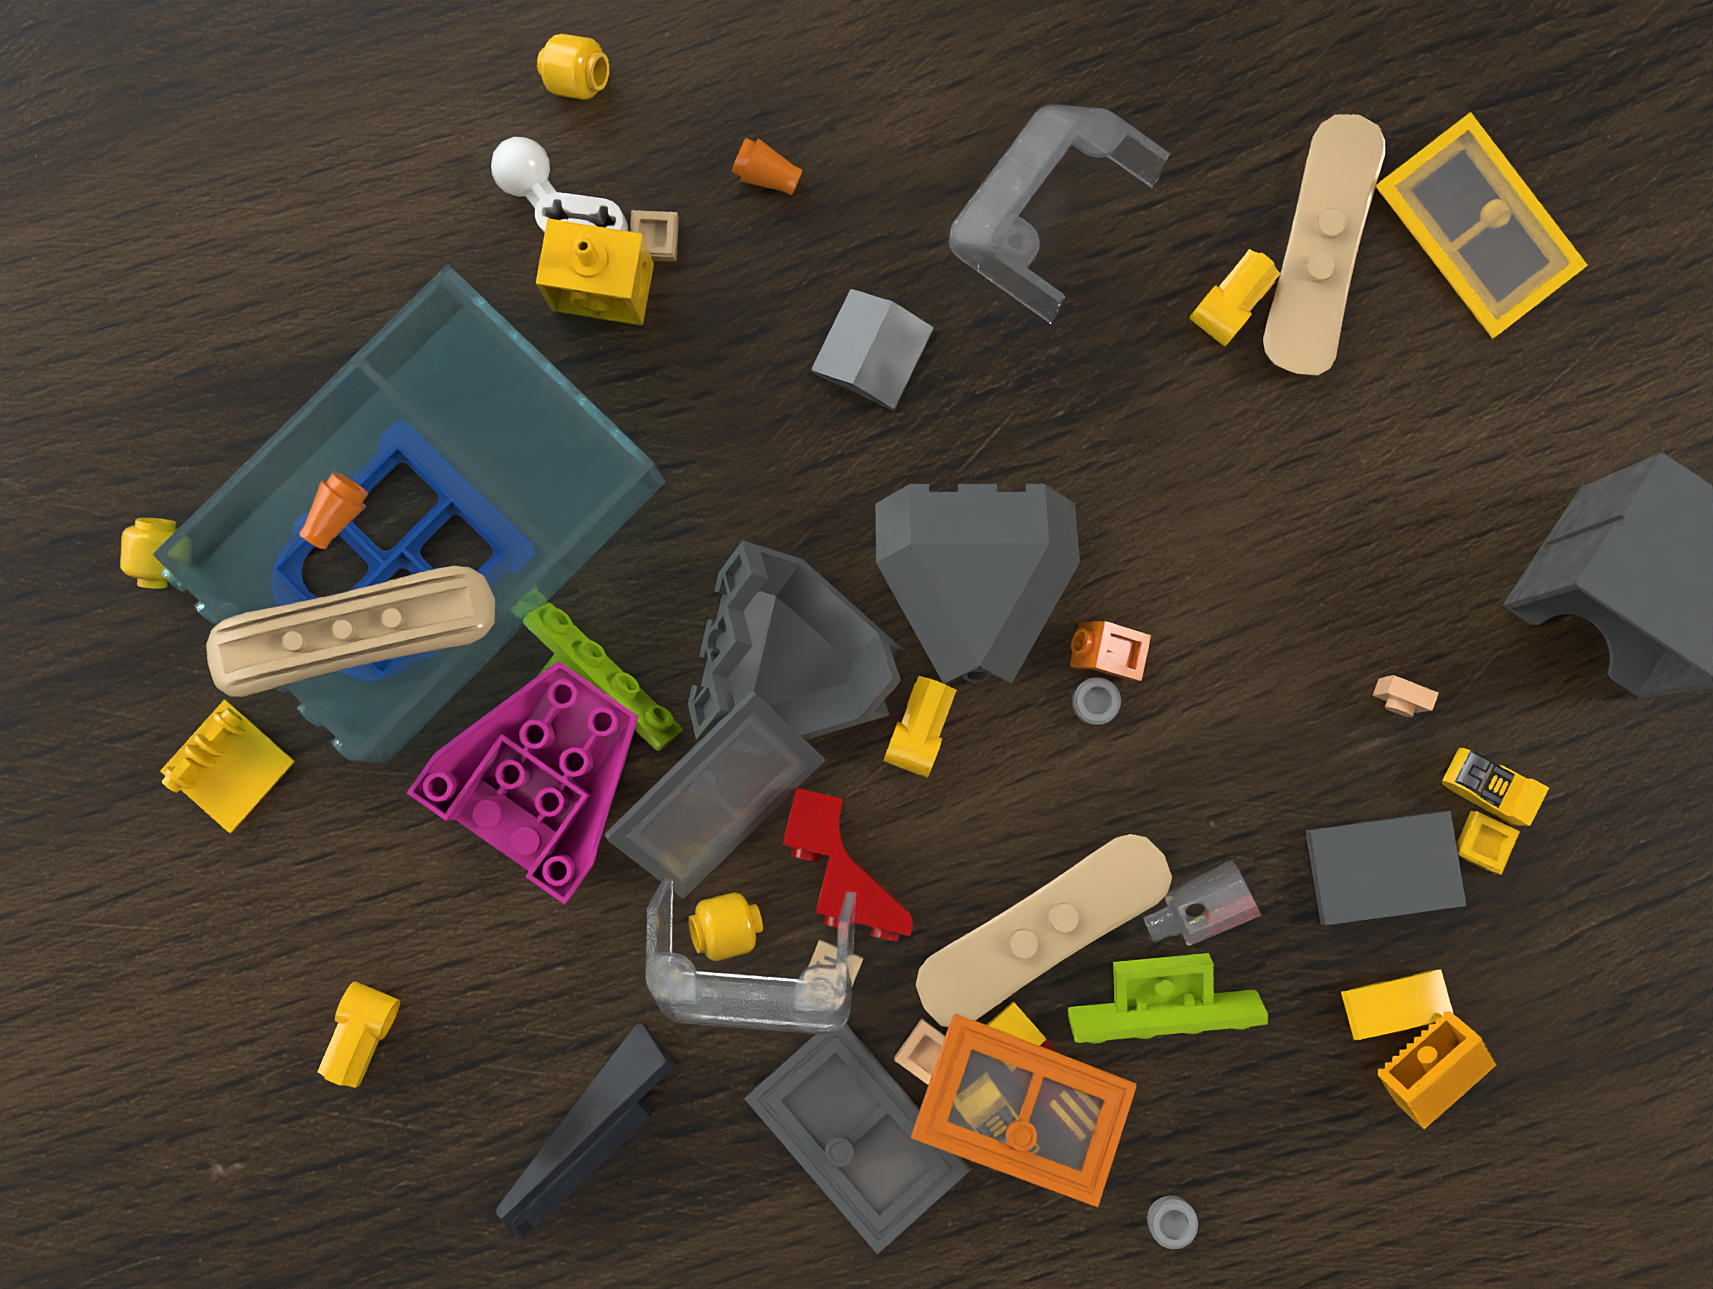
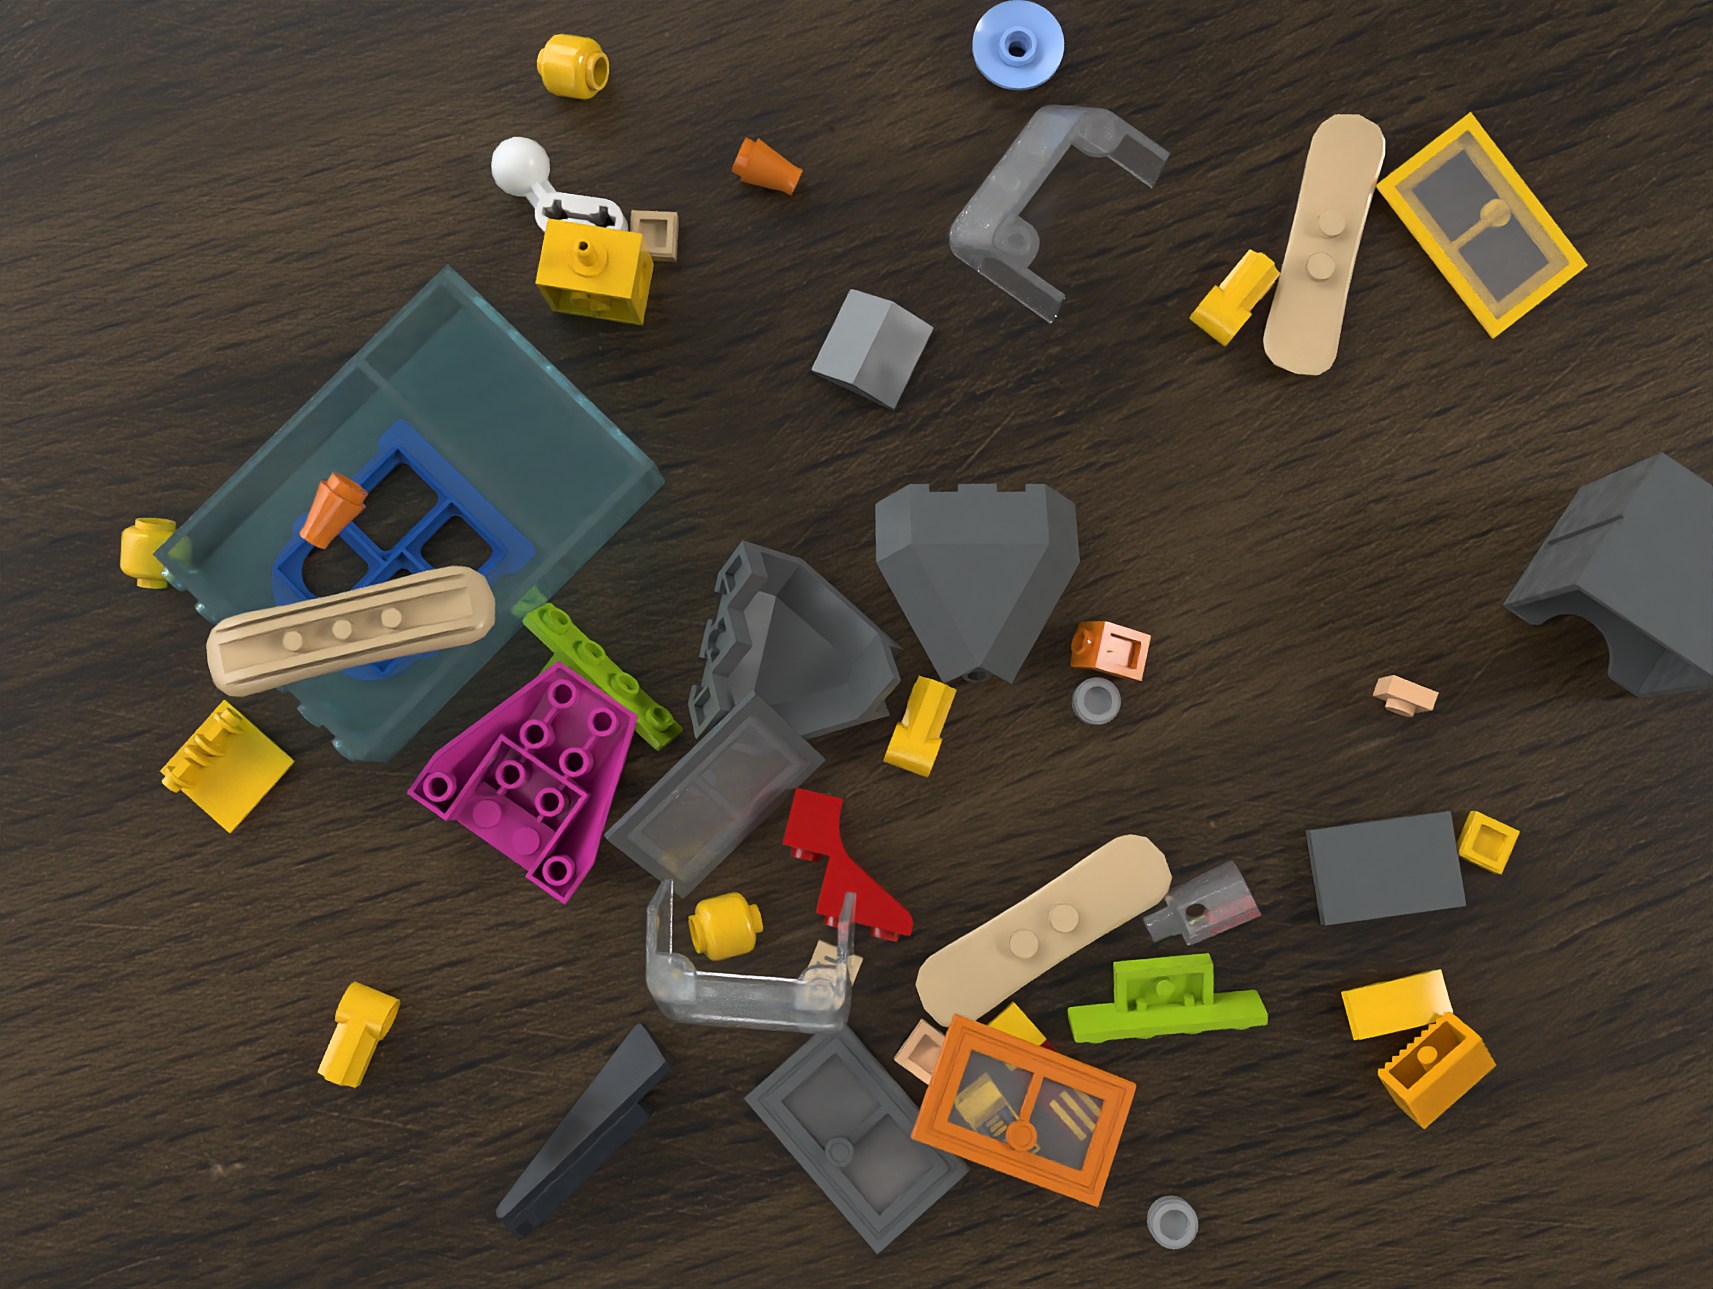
yellow leg [1442,748,1549,826] -> none
none -> light blue dish [972,0,1064,90]

